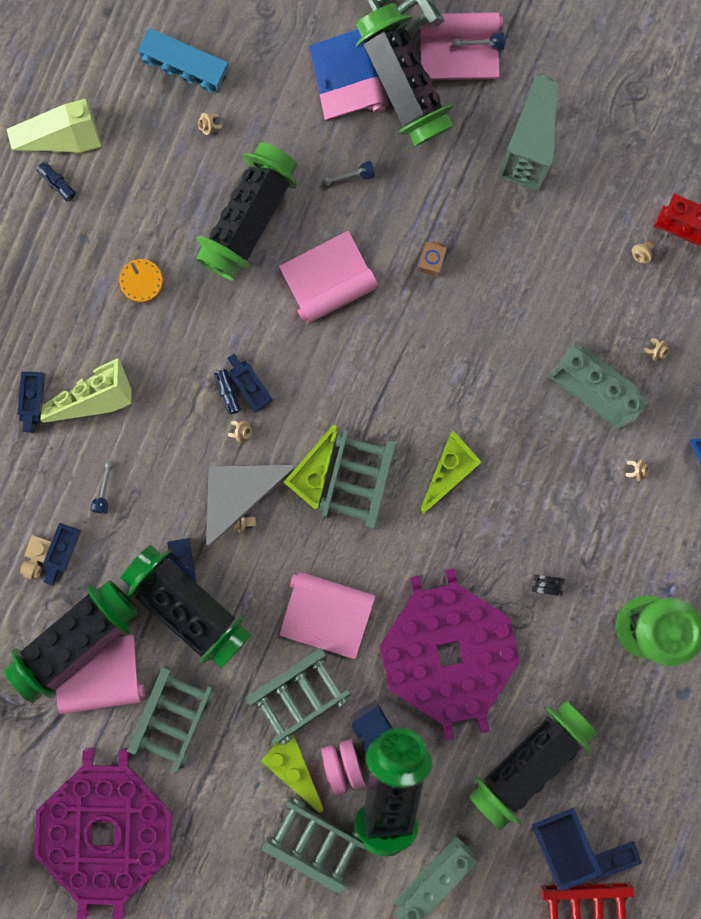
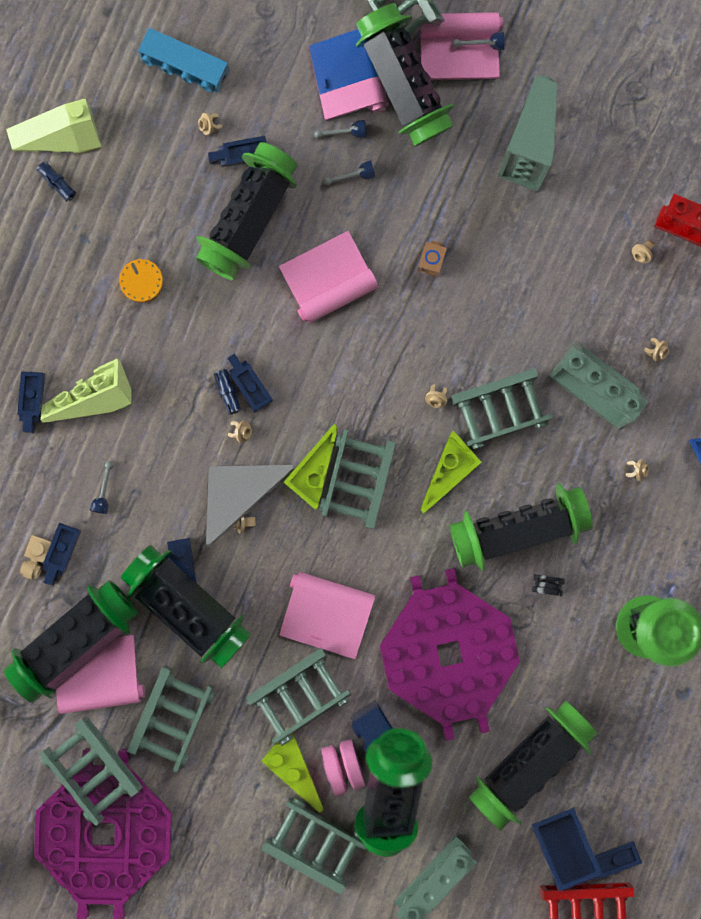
none -> sand green fence [39,716,143,826]
none -> dark blue hinge [208,136,267,167]
none -> hinge [314,120,367,139]
none -> tan plate [425,384,447,408]
none -> black brick [449,483,593,571]
none -> sand green fence [450,368,553,450]

